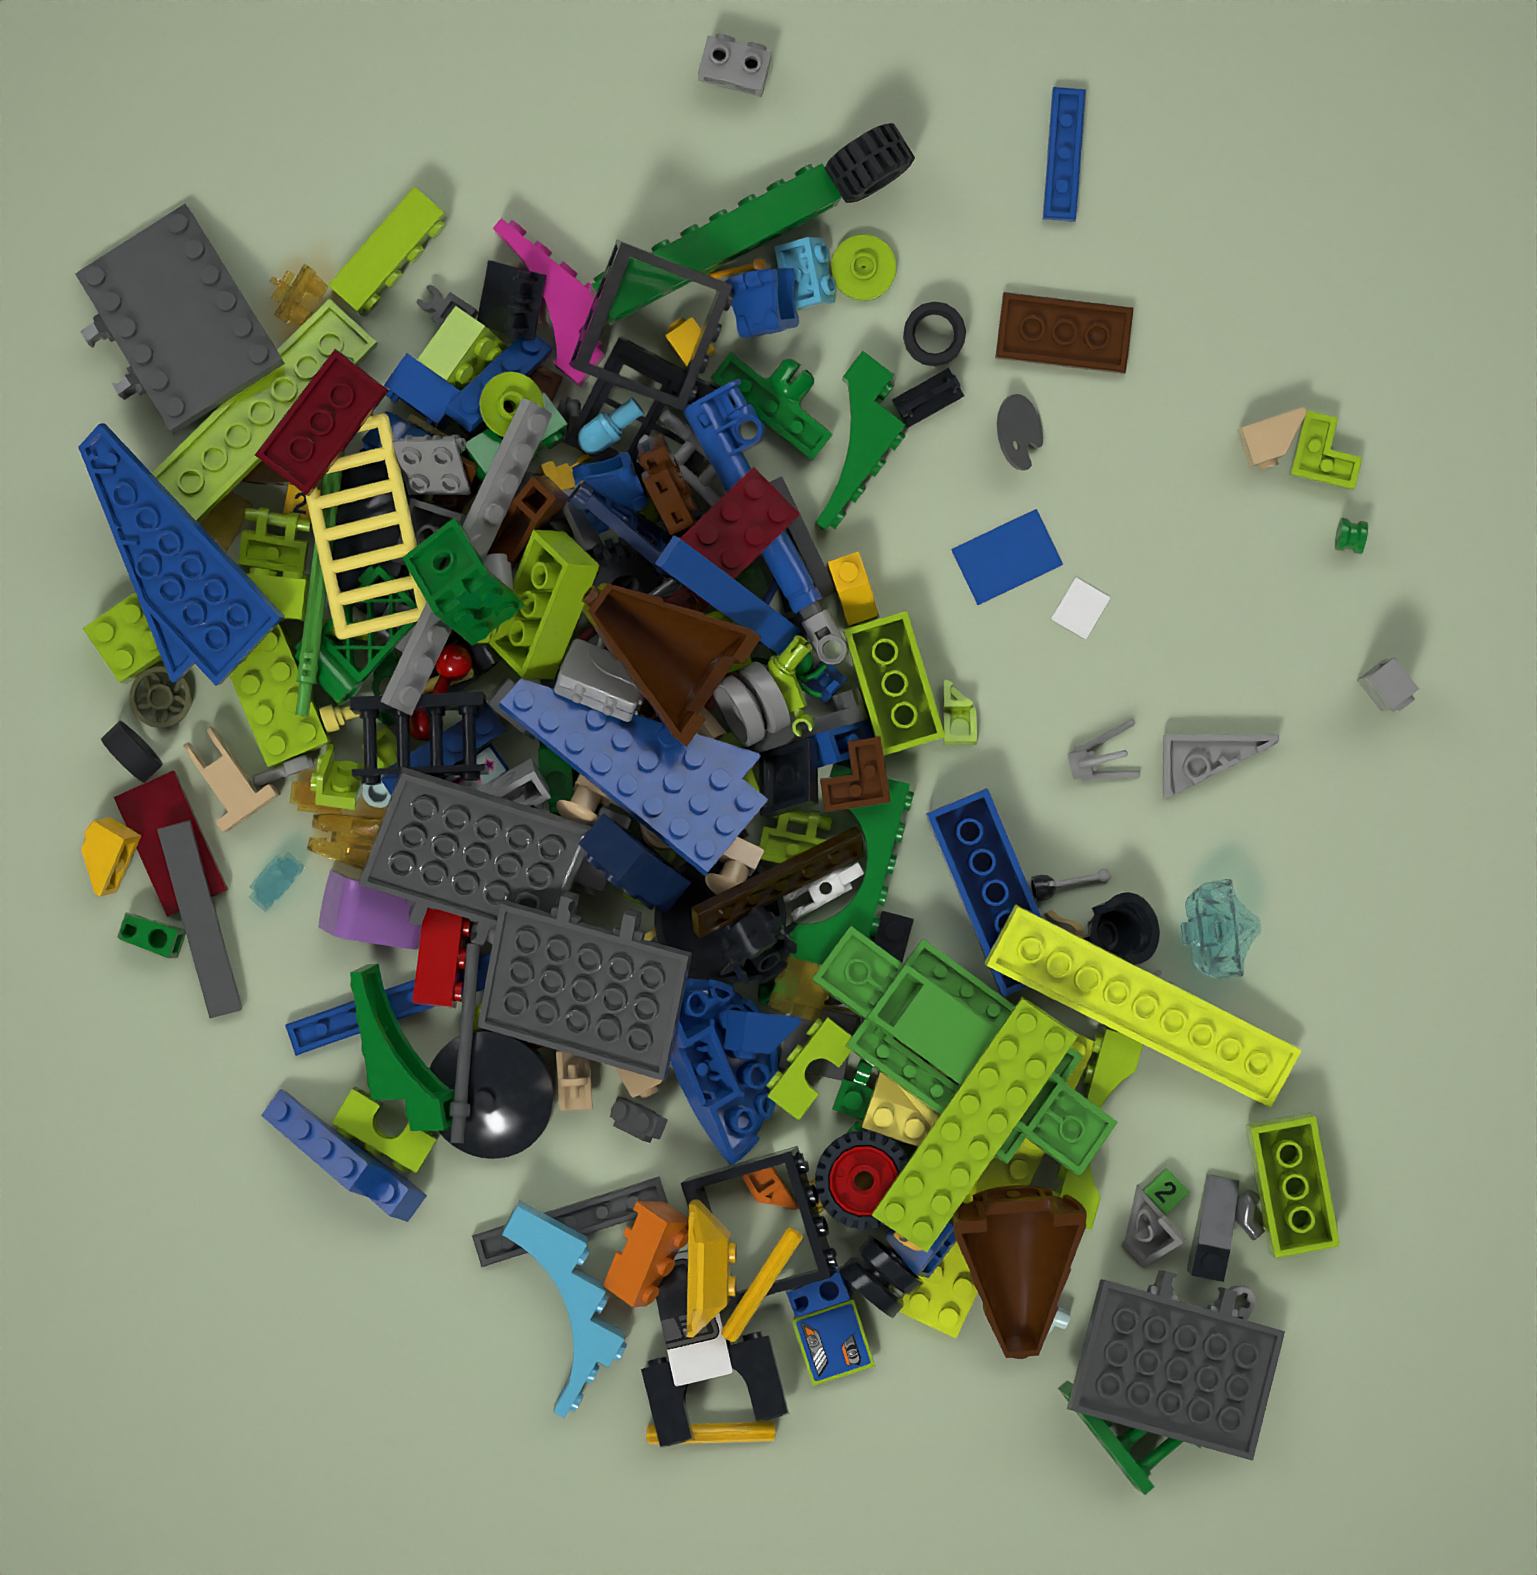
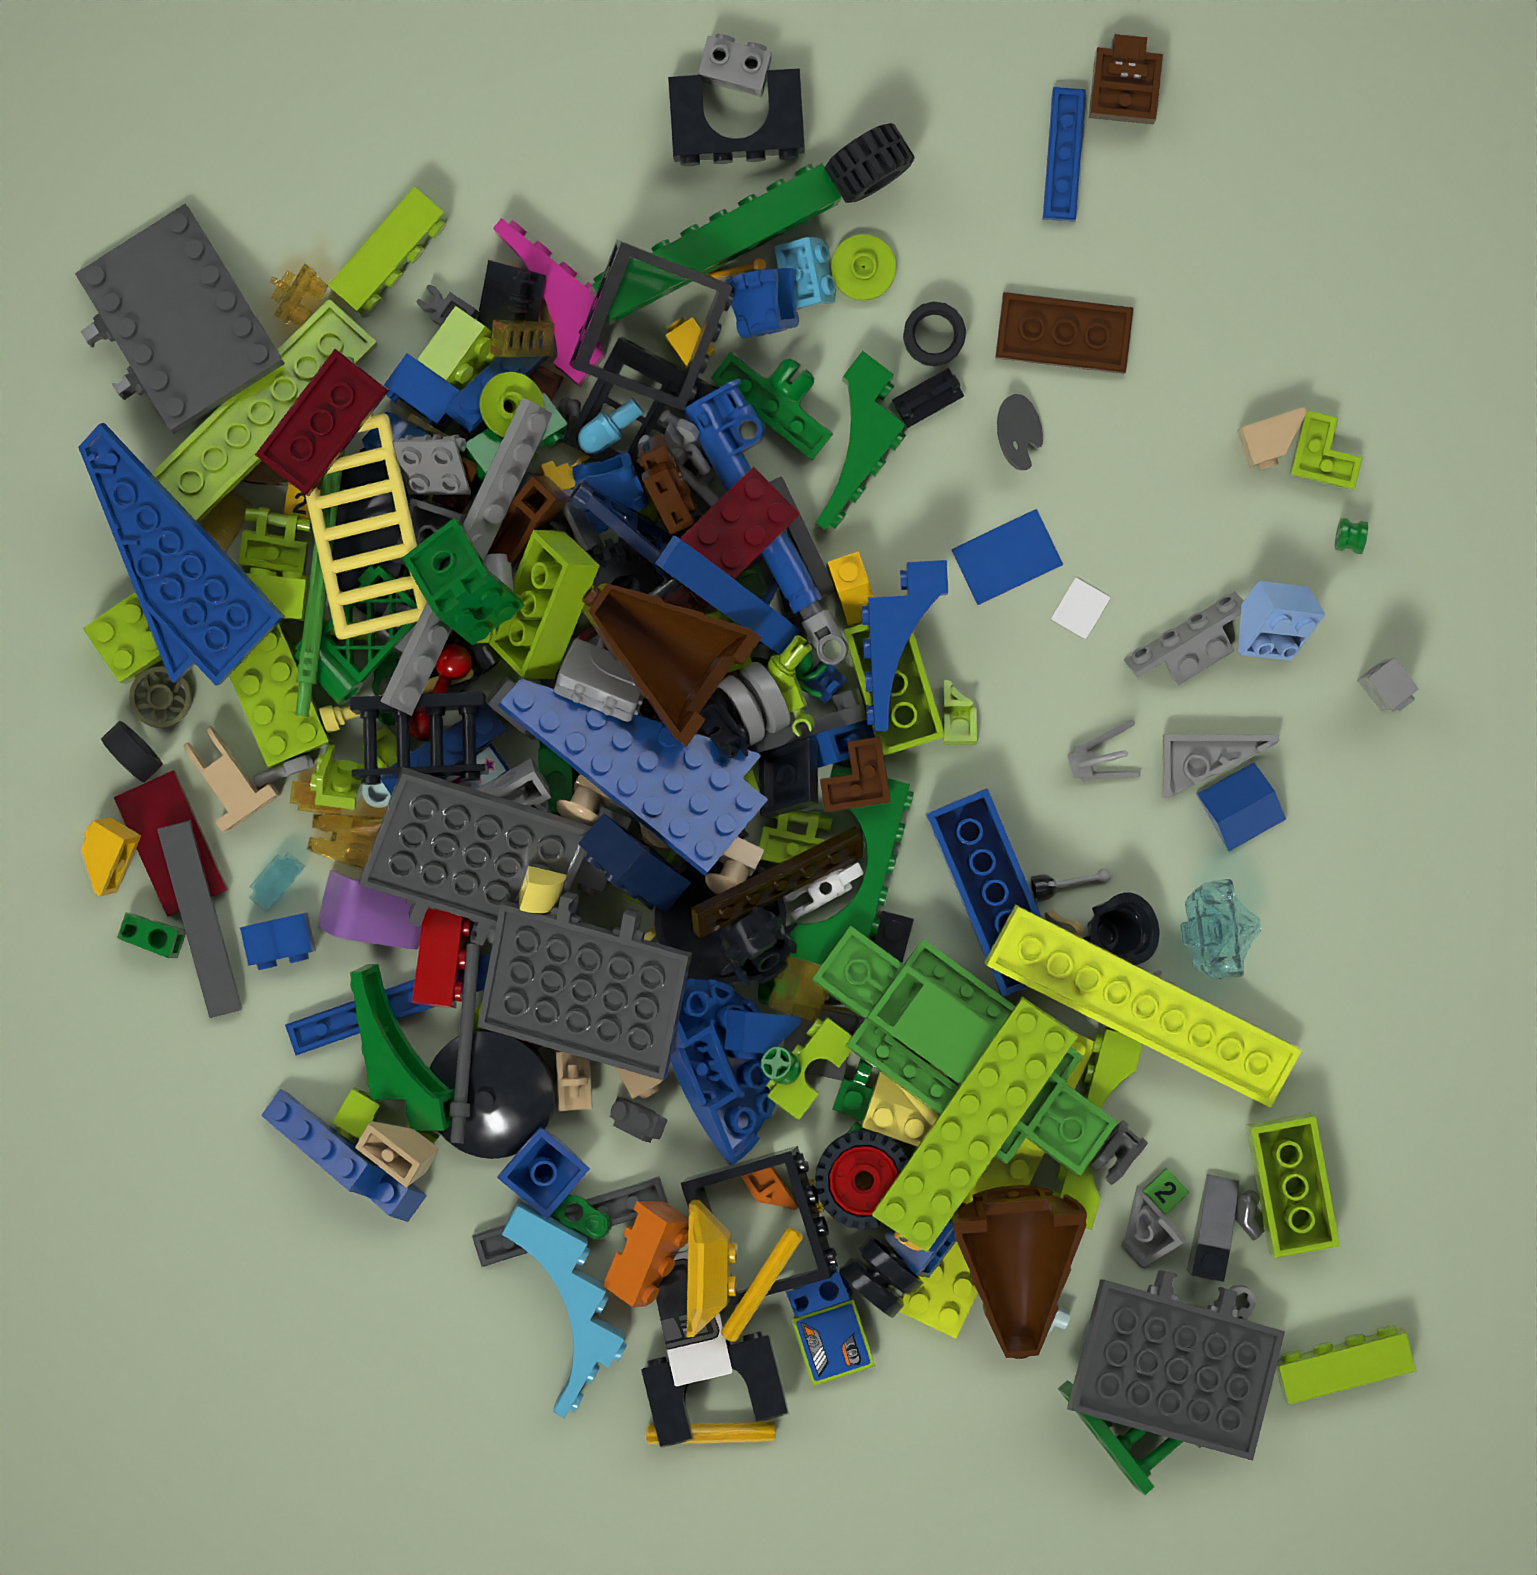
none -> blue brick [240,912,316,970]
none -> tan slope [355,1121,439,1188]
none -> clear yellow slope [490,320,555,357]
none -> blue slope [497,1127,590,1219]
none -> light yellow brick [519,866,567,913]
none -> green piece [552,1194,612,1239]
none -> light grey bar [664,419,711,475]
none -> black arch [668,68,805,166]
none -> black hinge [699,693,750,758]
none -> green wheel [761,1047,801,1085]
none -> blue arch [862,560,948,732]
none -> reddish brown piece [1088,34,1163,125]
none -> dark grey piece [1089,1120,1148,1185]
none -> light grey bracket [1124,591,1244,685]
none -> blue slope [1196,762,1286,851]
none -> light blue slope [1238,581,1325,661]
none -> lime brick [1276,1325,1417,1405]

